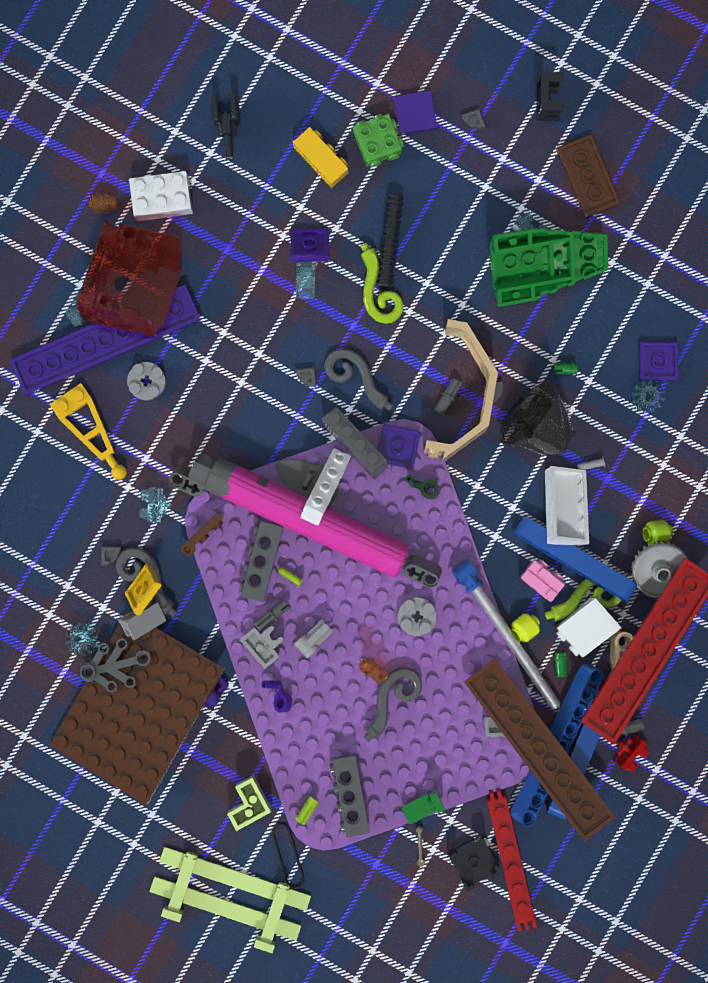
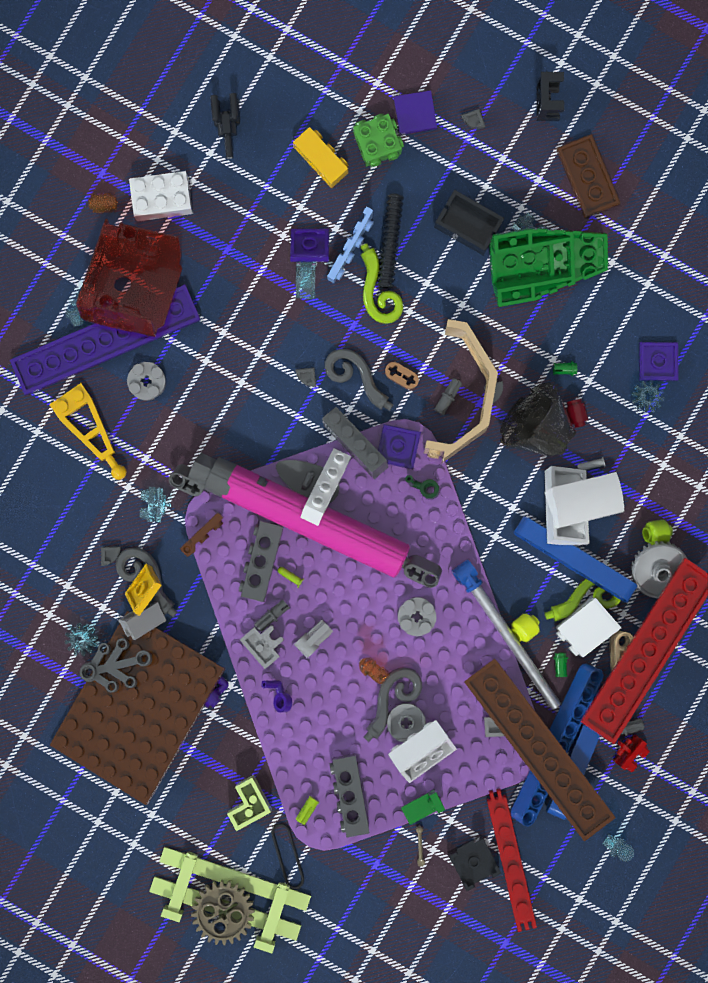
bright pink brick [519,559,565,602] -> none
none -> dark tan gear [191,880,255,945]
none -> light blue wing [327,206,374,283]
none -> medium nougat beam [385,362,419,390]
none -> light grey plate [387,703,426,743]
none -> white brick [388,720,457,783]
none -> black piece [434,190,504,256]
none -> white slope [544,472,624,529]
none -> dark red brick [566,399,589,428]
none -> clear light blue hips [603,834,634,861]

